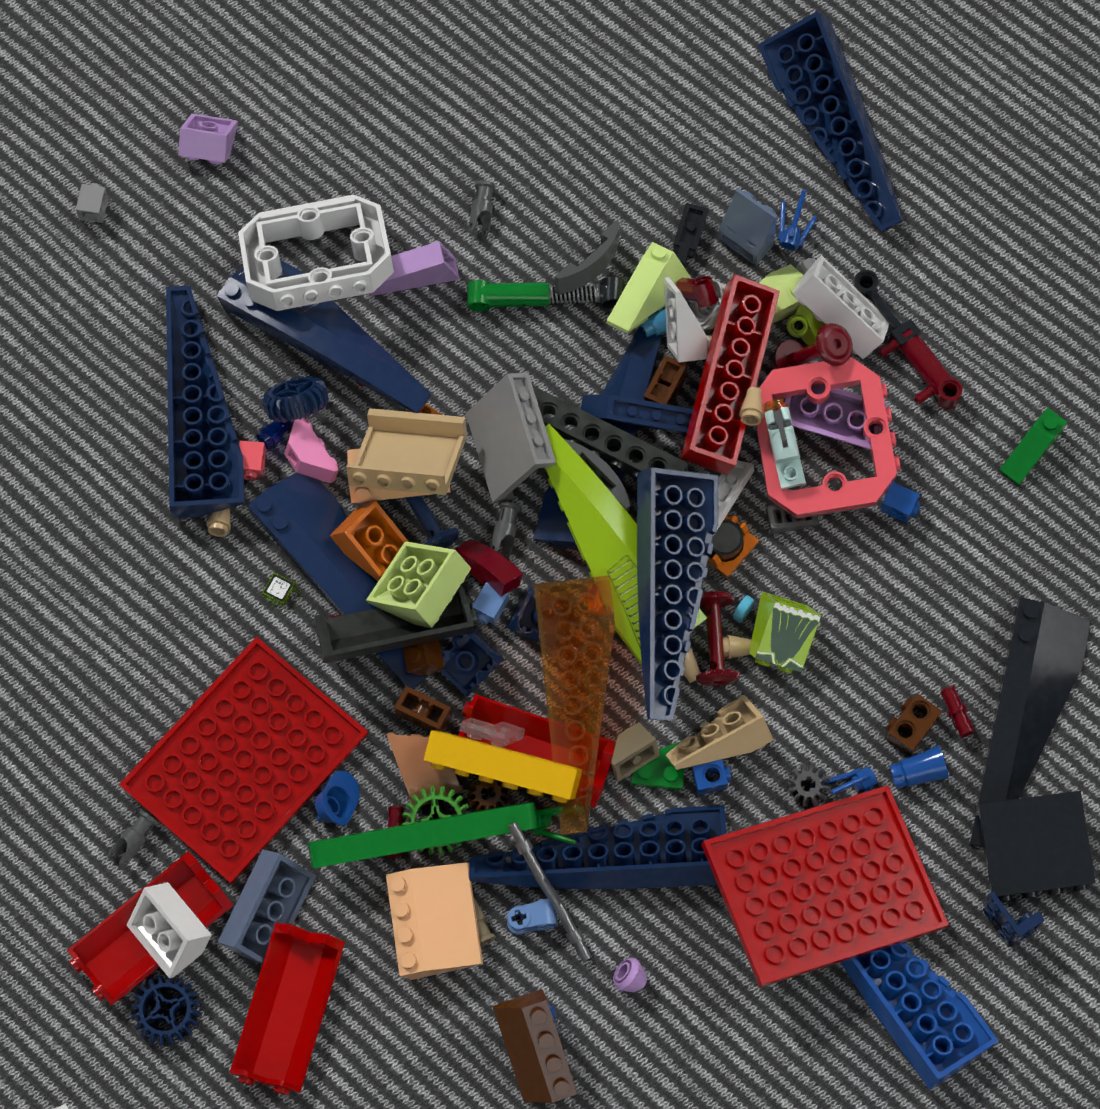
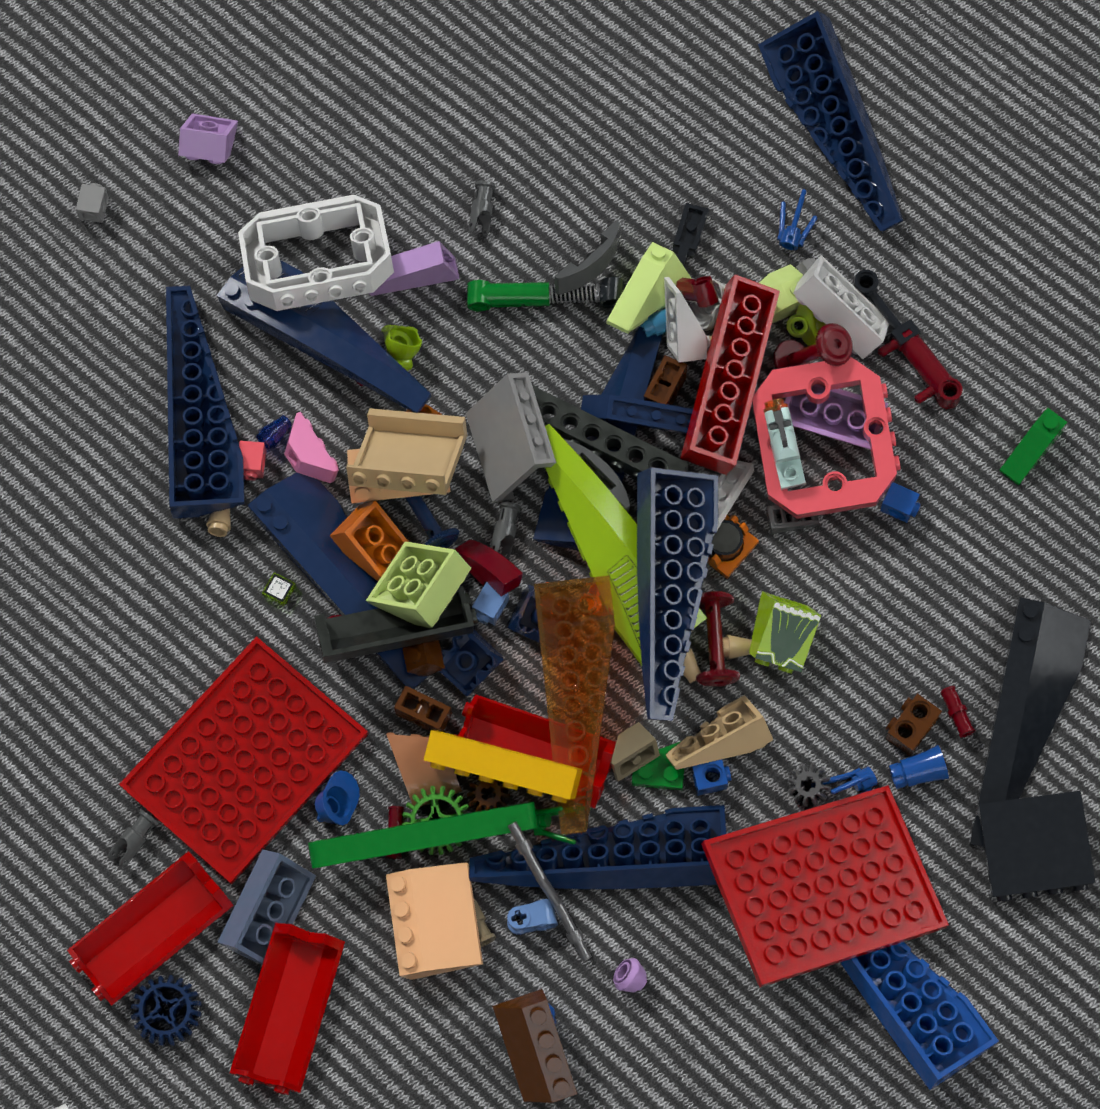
white slope [127,882,211,978] -> none
dark blue gear [262,376,329,422] -> none
clear plate [460,718,525,747] -> none
sand blue slope [718,188,777,266] -> none
medium azure tile [733,595,755,623] -> none
tan cone [739,387,764,426] -> none
dark blue bracket [983,891,1045,946] -> none
none -> lime hair [381,325,422,371]

